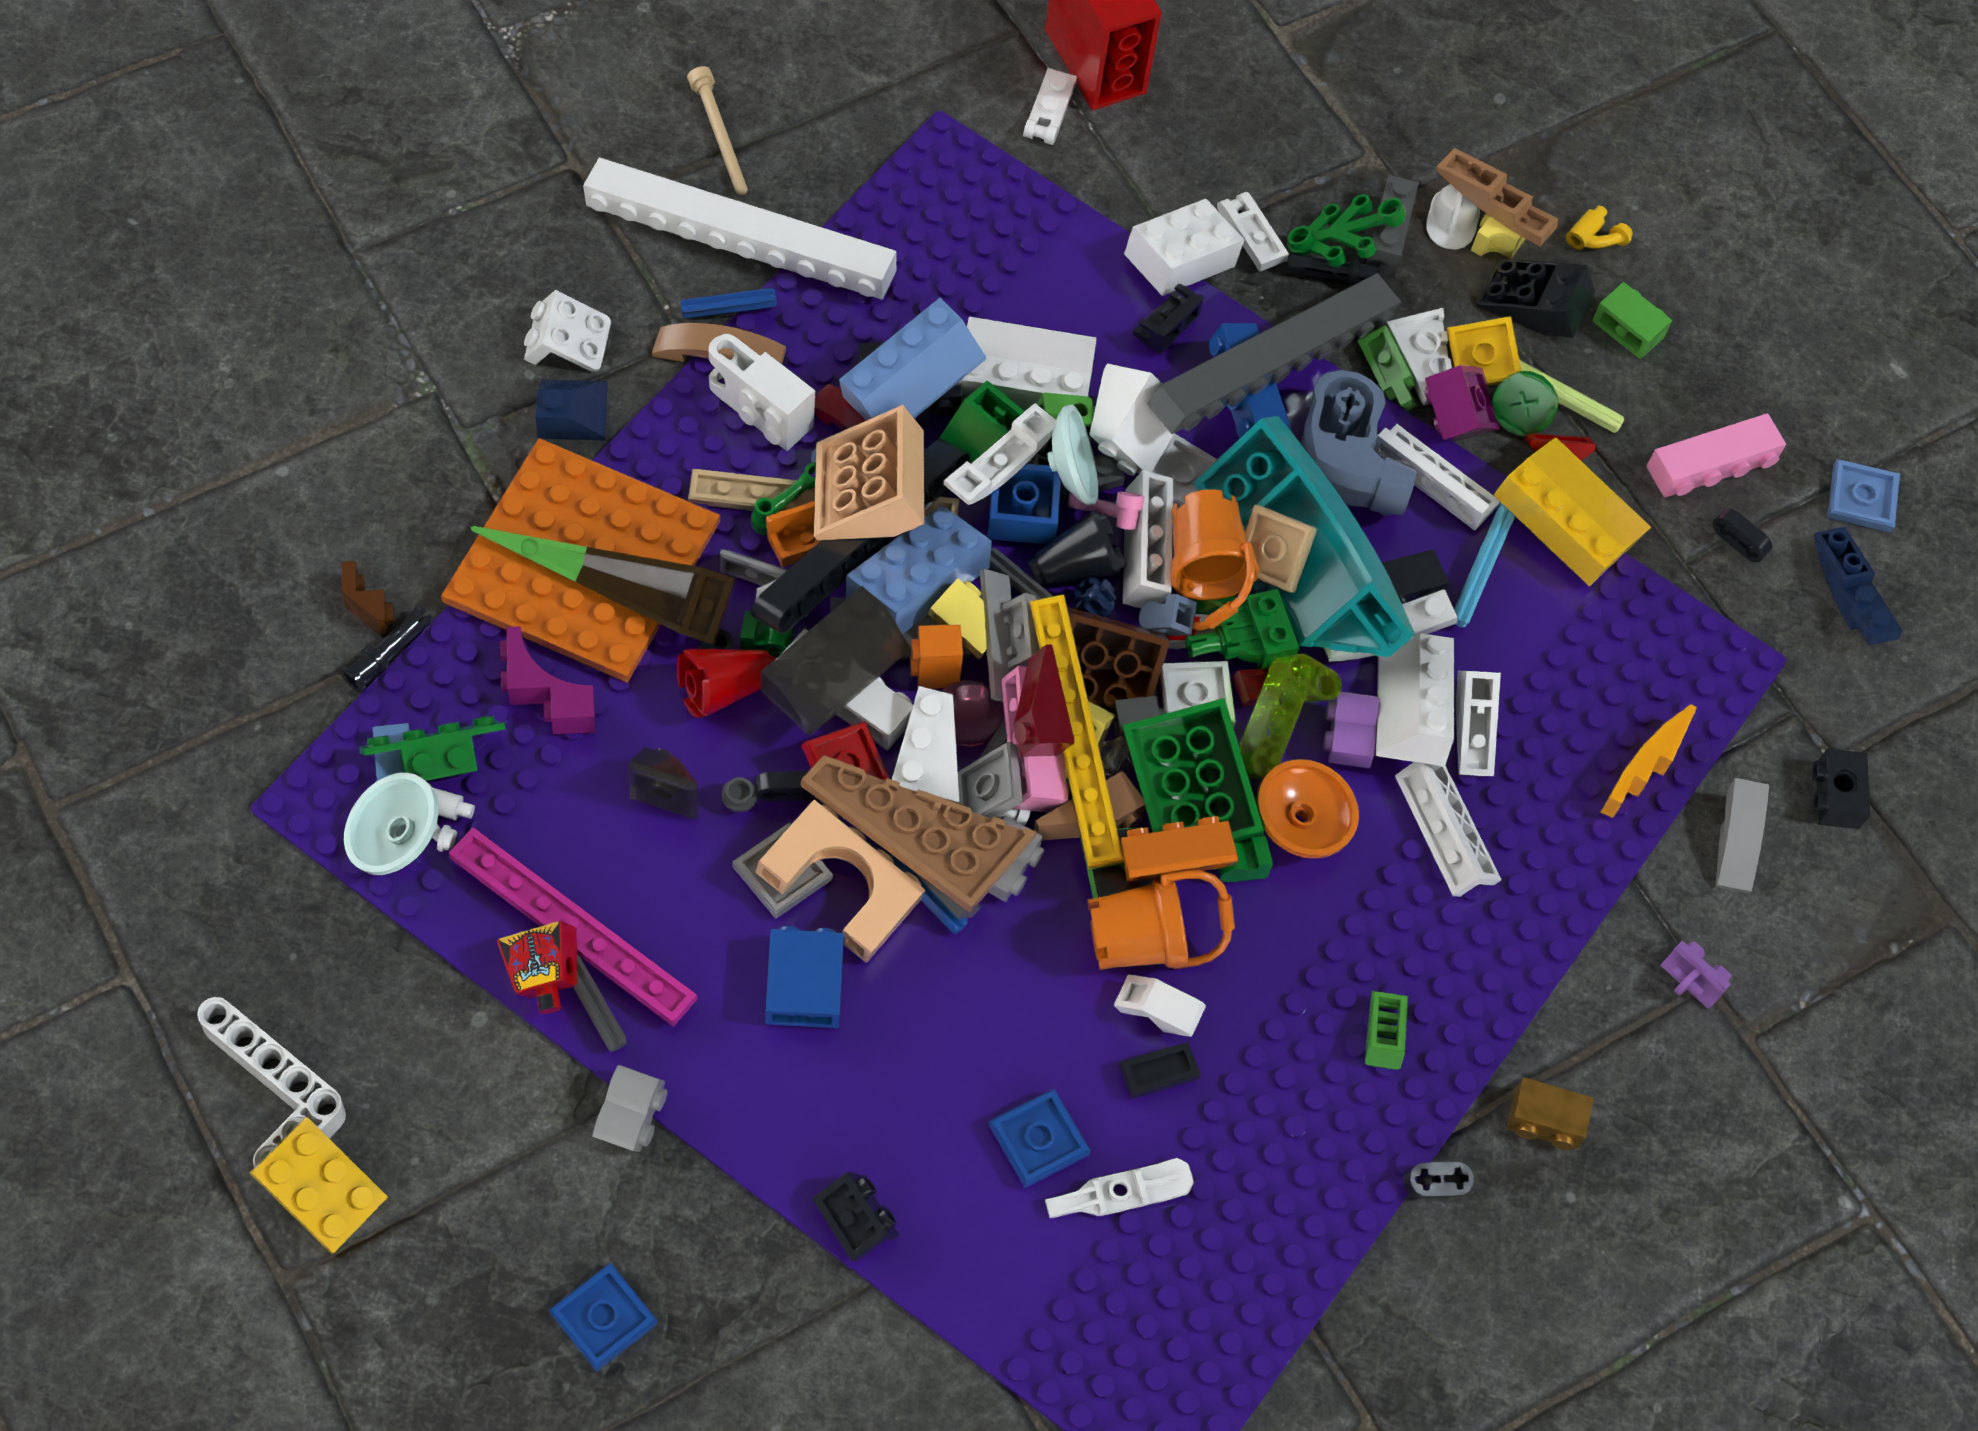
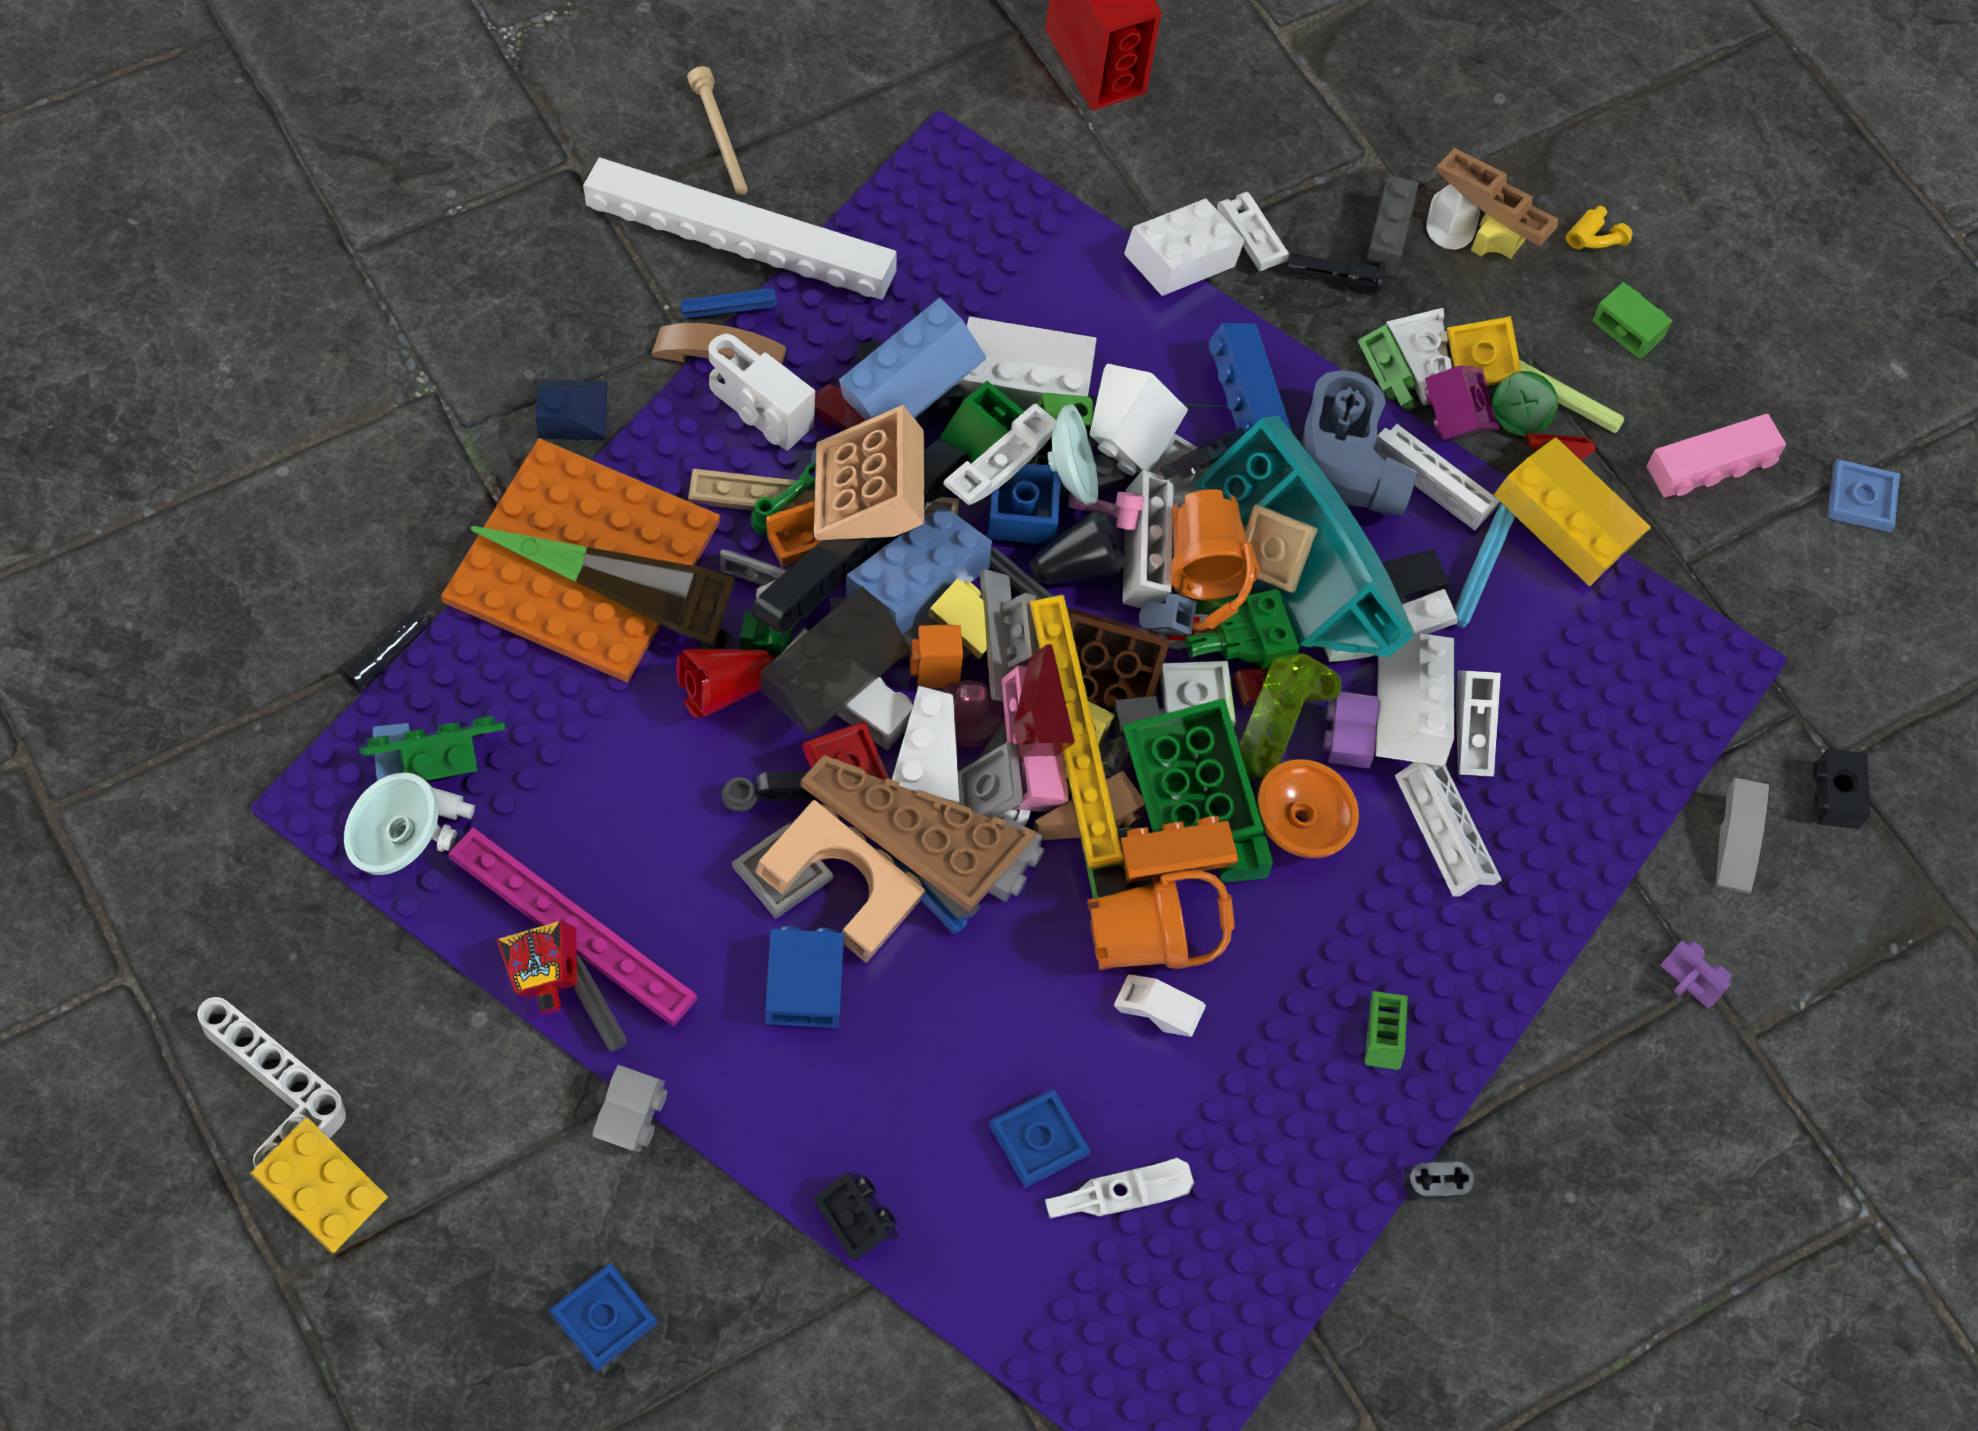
reddish brown slope [342,561,394,637] -> none
magenta arch [500,626,596,734] -> none
white bracket [524,290,611,372] -> none
clear smoke slope [628,747,699,820] -> none
white plate [1023,68,1077,145] -> none
dark blue gear [1074,577,1116,617] -> none
black tile [1118,1042,1201,1099] -> none
black hinge [1133,284,1204,355] -> none
dark grey brick [1147,273,1401,434] -> none
green plant [1287,194,1406,267] -> none
black slope [1477,258,1595,338] -> none
pearl gold brick [1506,1077,1594,1150] -> none
light orange slope [1601,704,1697,818] -> none
black beam [1713,508,1773,563] -> none
dark blue slope [1814,527,1902,646] -> none
none -> black wing [1160,427,1245,480]

